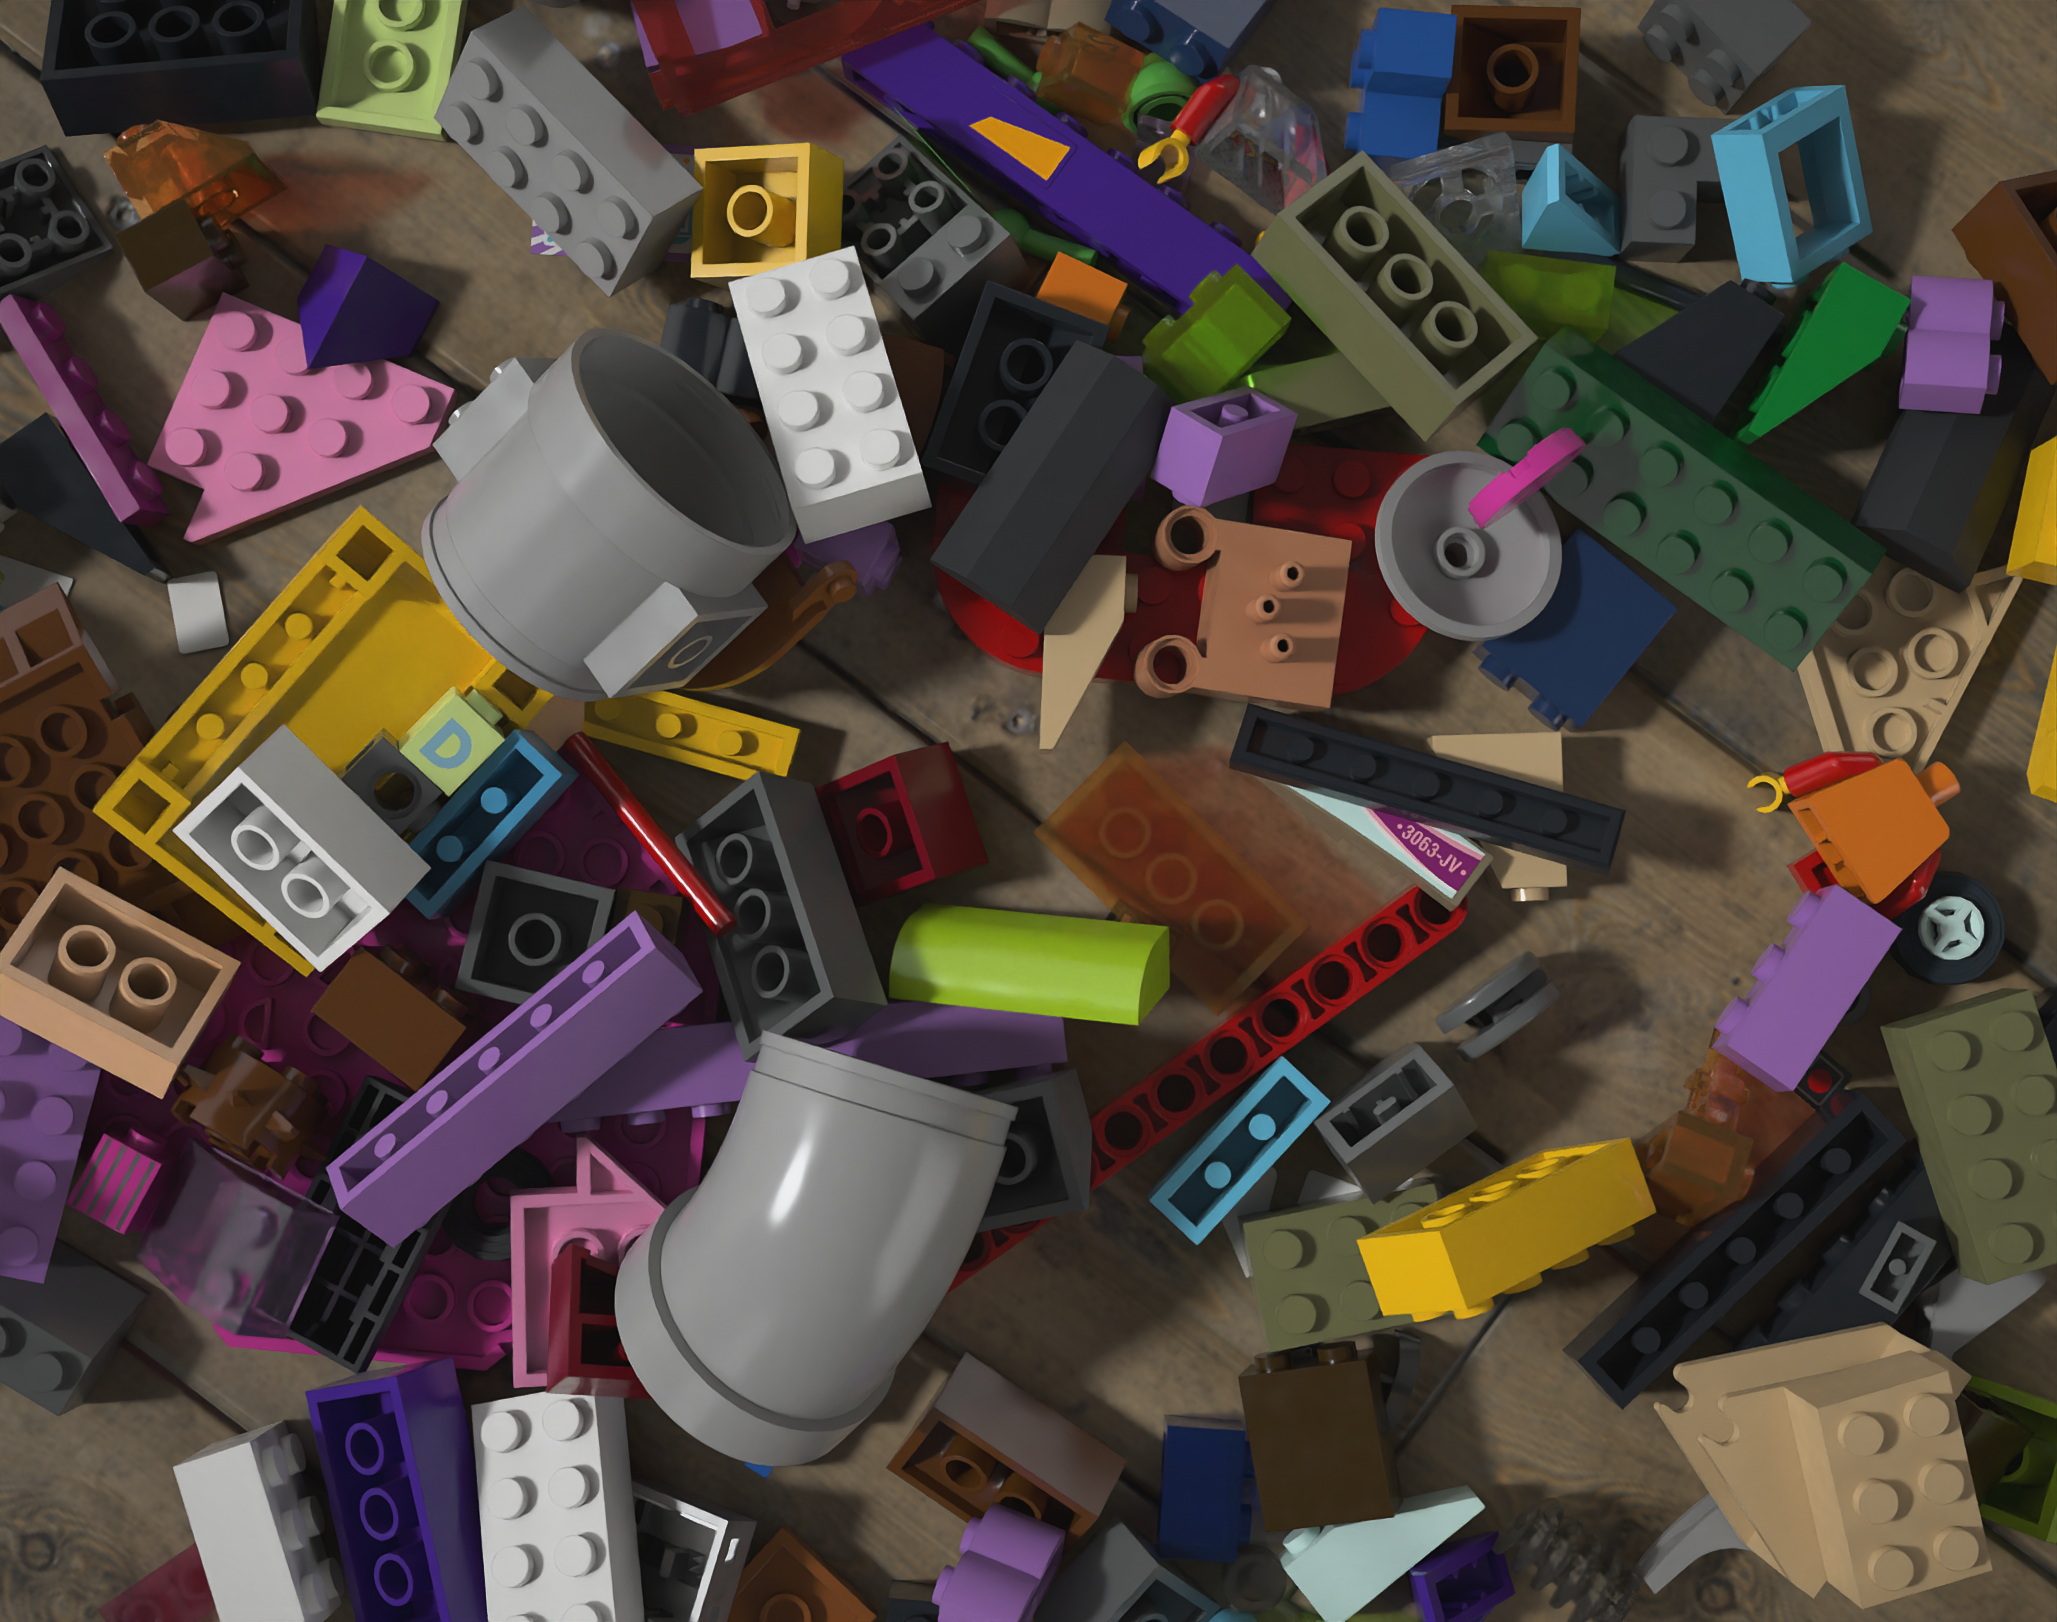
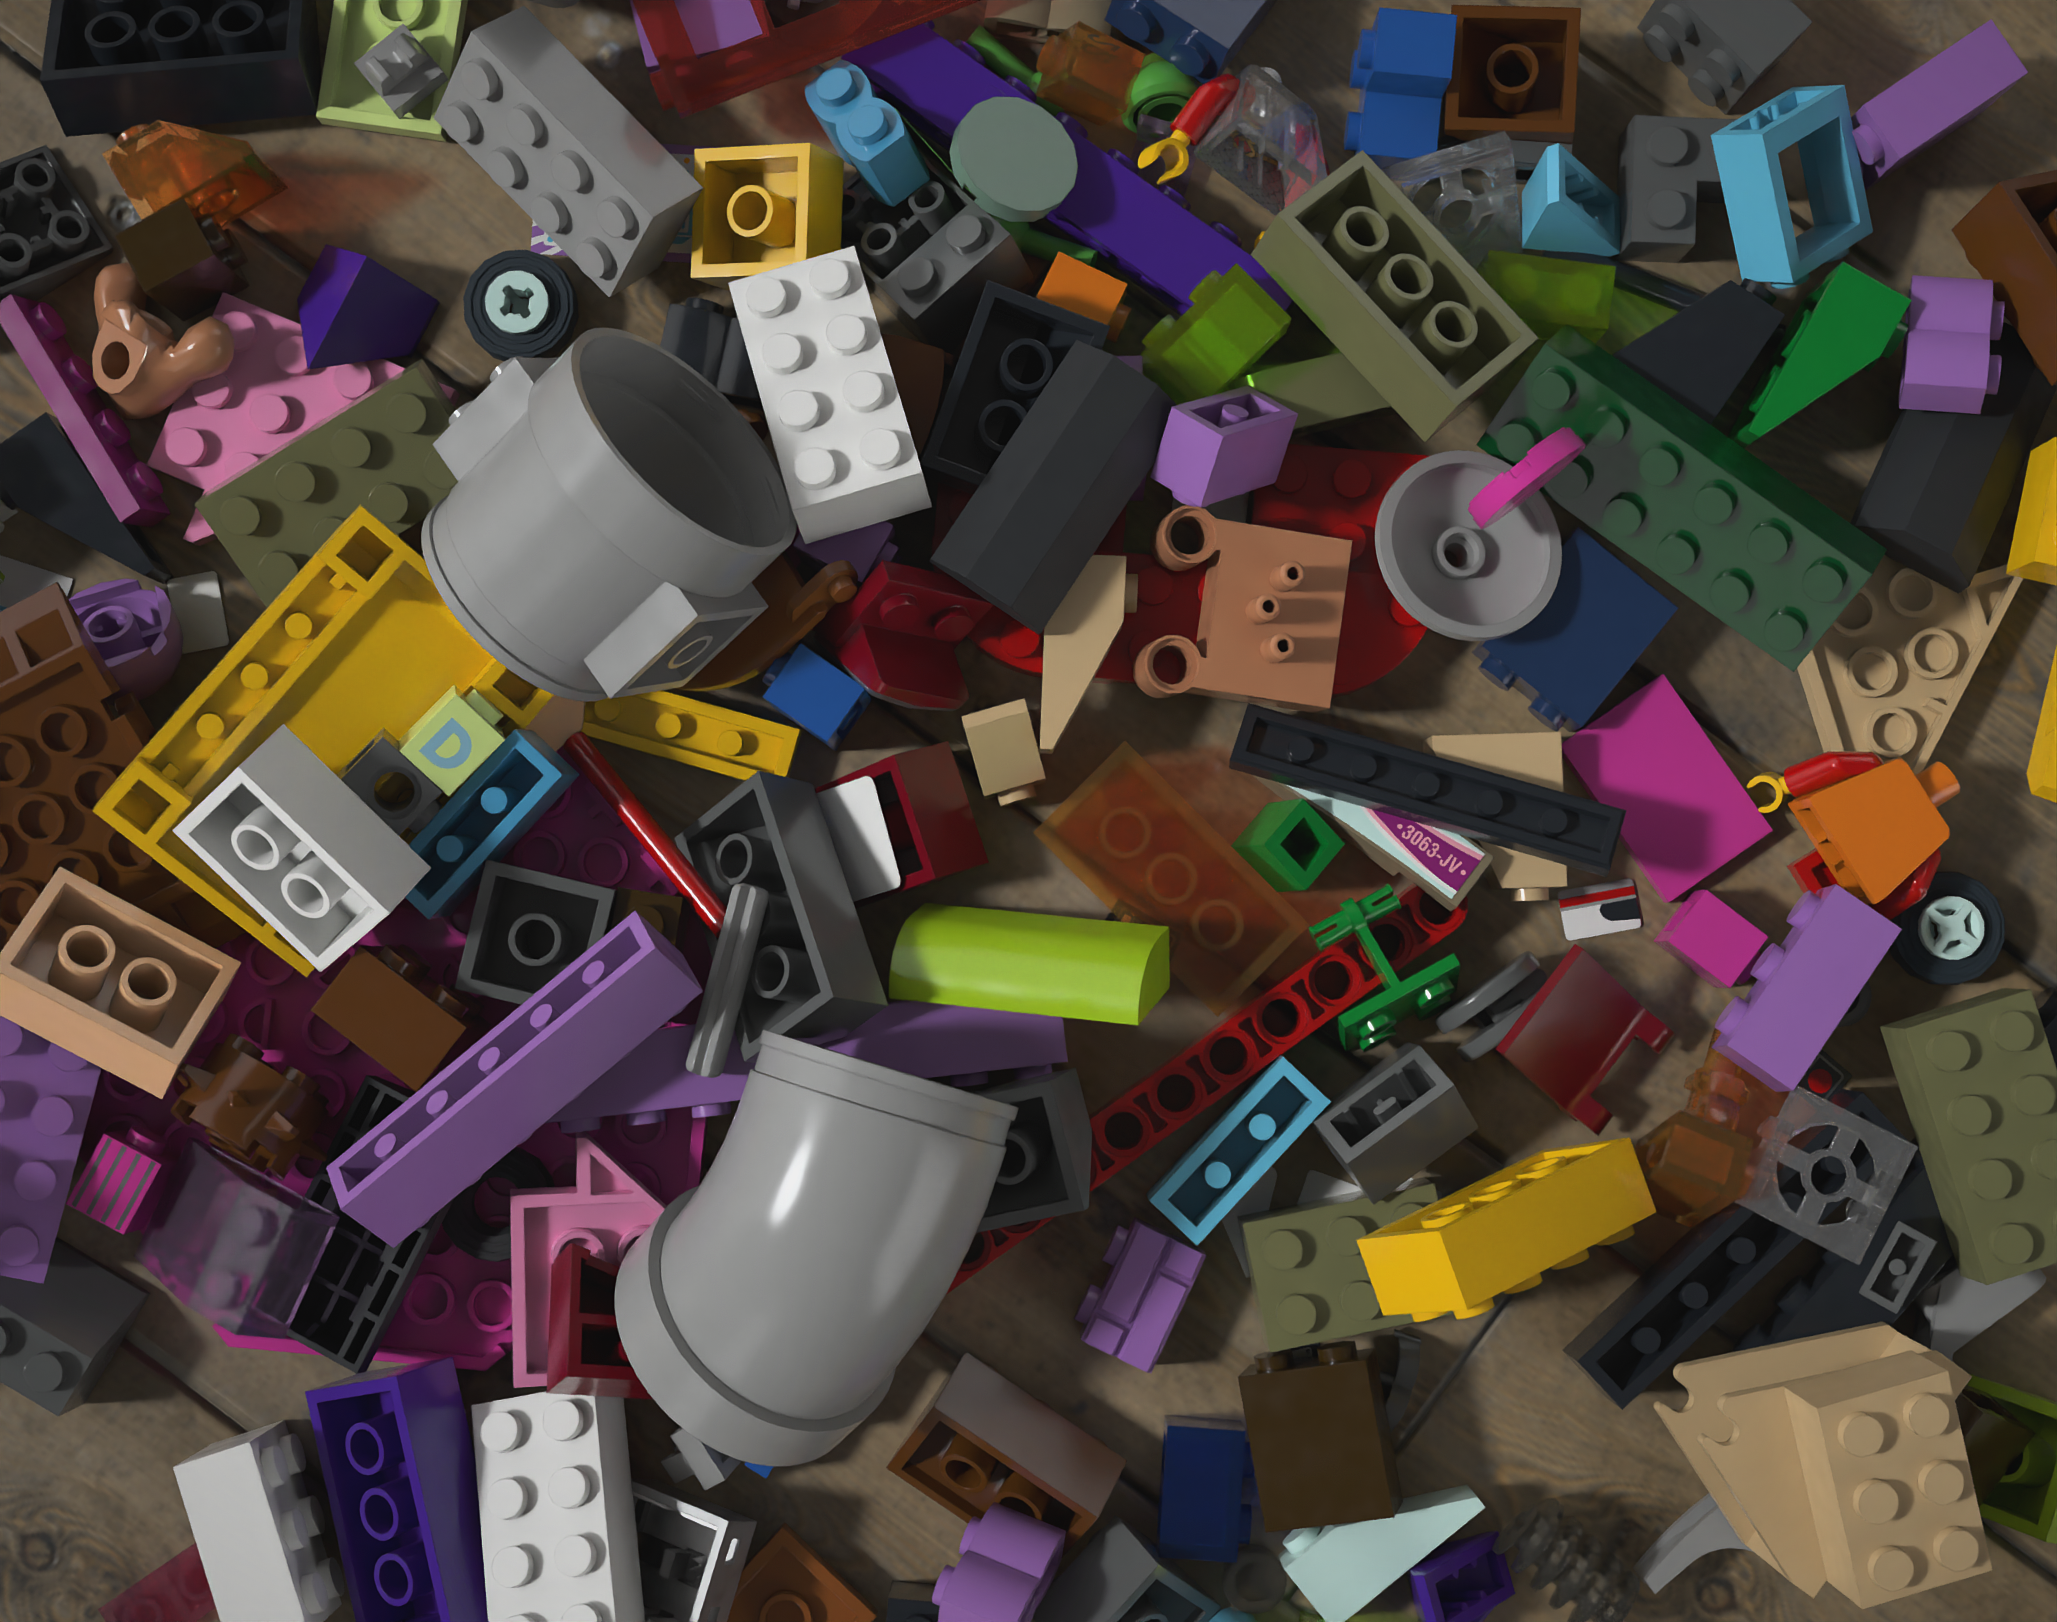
none -> medium lavender cylinder [69,579,183,706]
none -> nougat head [92,262,235,420]
none -> olive brick [194,359,458,608]
none -> light grey tile [354,24,449,119]
none -> black wheel [463,250,579,361]
none -> light grey tile [661,1426,742,1491]
none -> light grey axle [686,883,769,1078]
none -> blue brick [762,643,872,751]
none -> dark azure brick [805,60,930,207]
none -> dark red piece [811,560,993,711]
none -> white sticker [816,776,901,902]
none -> sand green tile [949,97,1078,222]
none -> tan slope [961,698,1046,807]
none -> medium lavender brick [1074,1217,1207,1373]
none -> green brick [1229,798,1345,893]
none -> green plate [1308,884,1460,1052]
none -> dark red flag [1496,944,1675,1136]
none -> sticker [1558,878,1641,941]
none -> dark pink tile [1562,674,1773,903]
none -> dark pink brick [1654,890,1768,988]
none -> clear piece [1735,1086,1918,1265]
none -> medium lavender brick [1851,19,2028,191]

